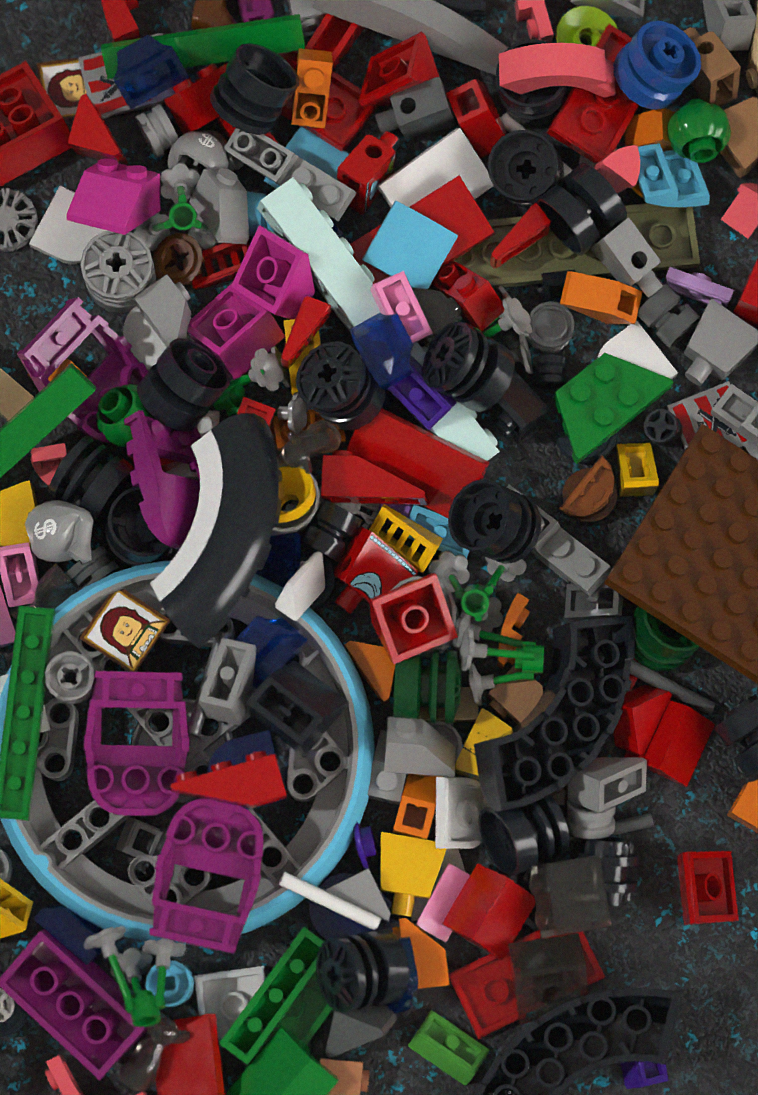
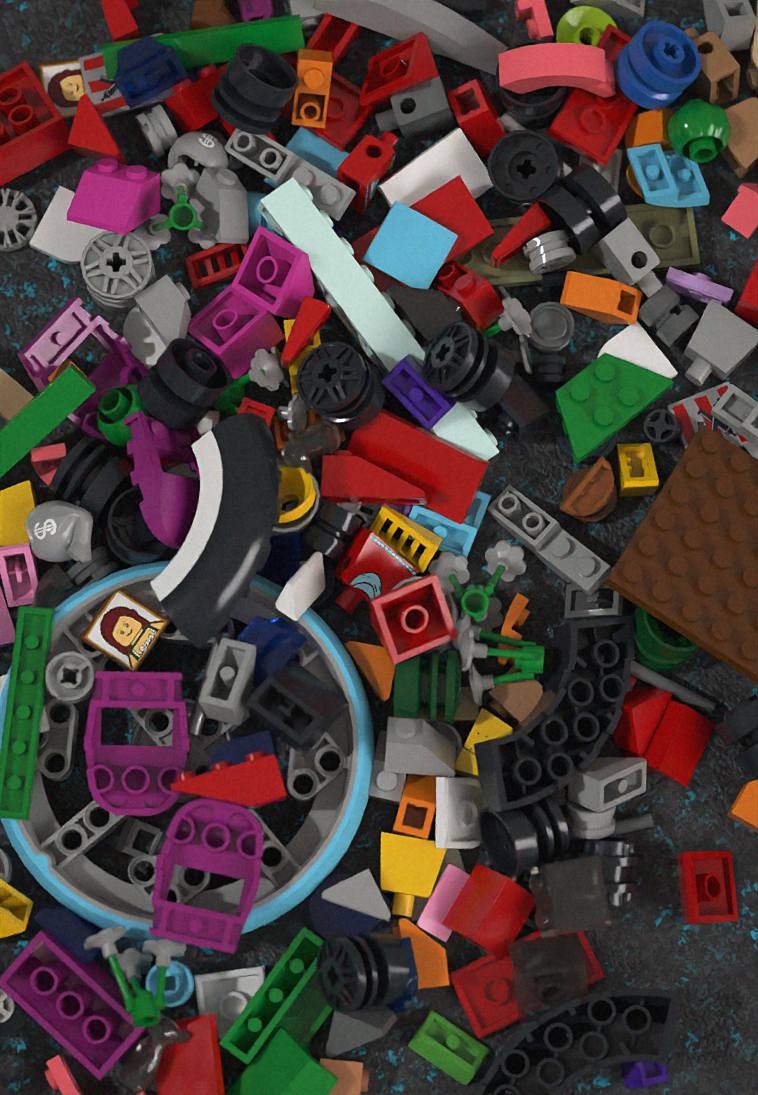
reddish brown gear [153,233,205,285] -> none
white bar [279,872,381,931] -> none
clear blue slope [350,312,414,390] -> none
dark purple piece [354,821,377,870] -> none
bright pink slope [370,271,433,351] -> none
black wheel [448,479,541,564] -> none
coral tile [593,145,640,194] -> none
none -> light grey wheel [522,230,576,275]

